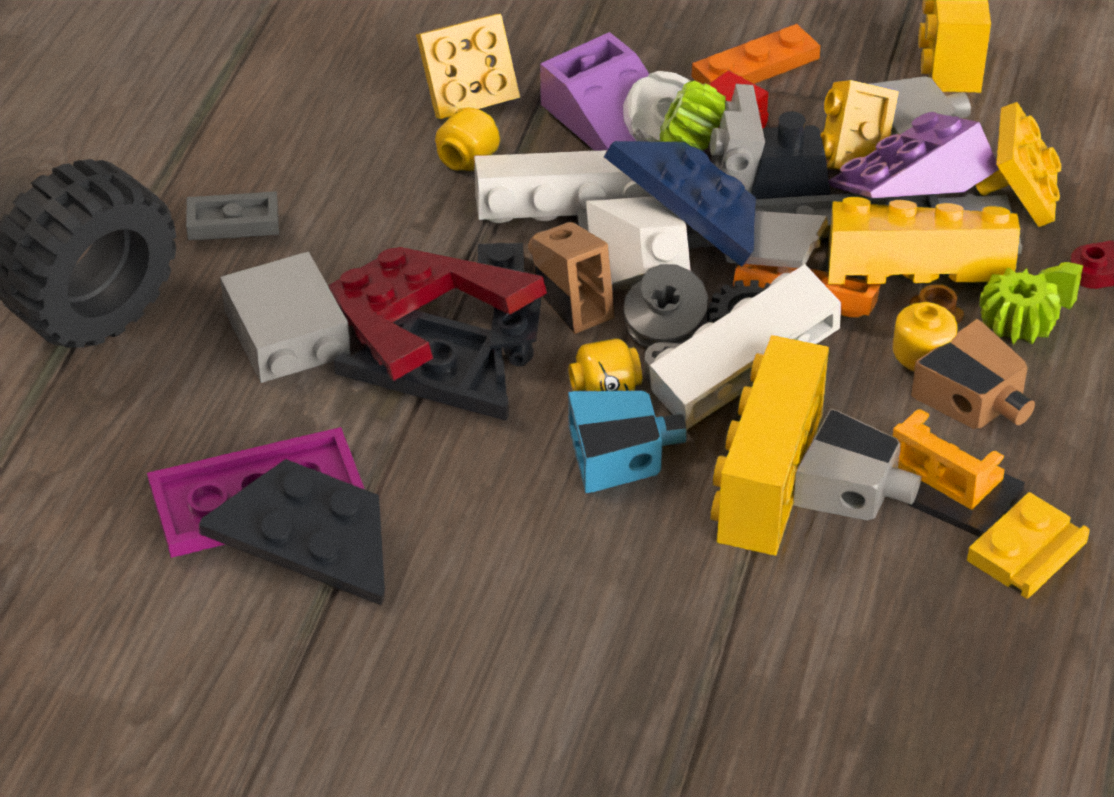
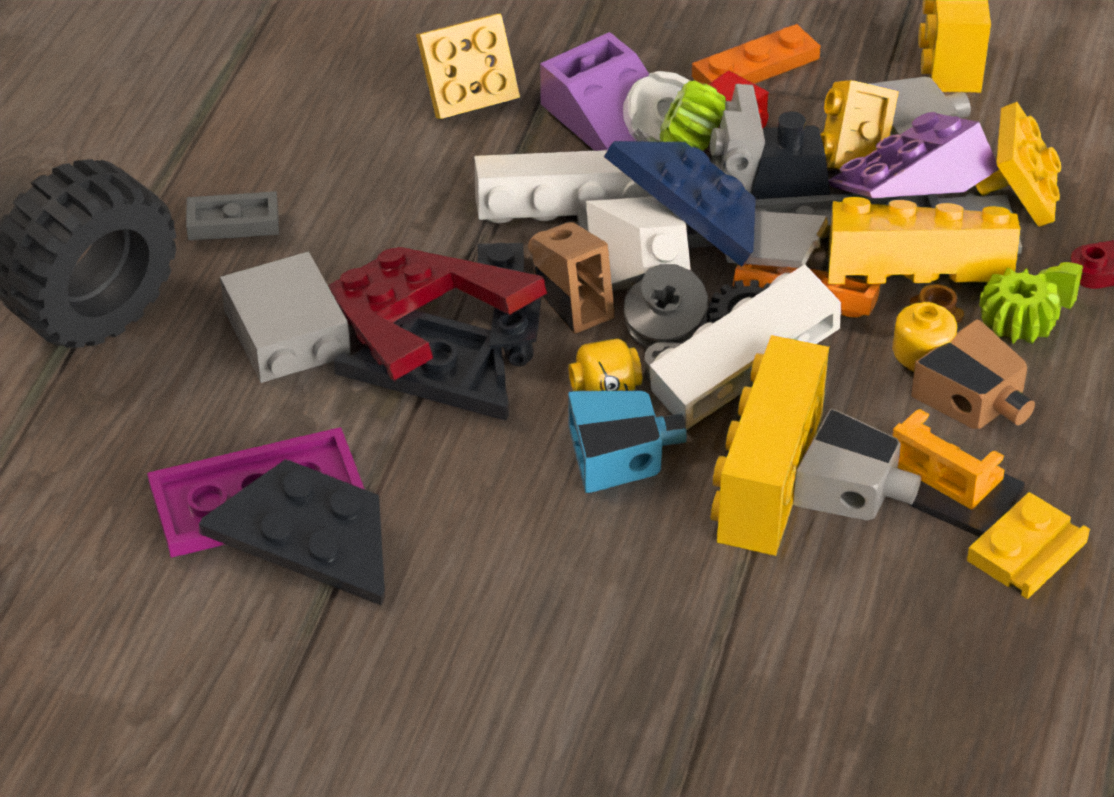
yellow head [435,107,500,171] -> none

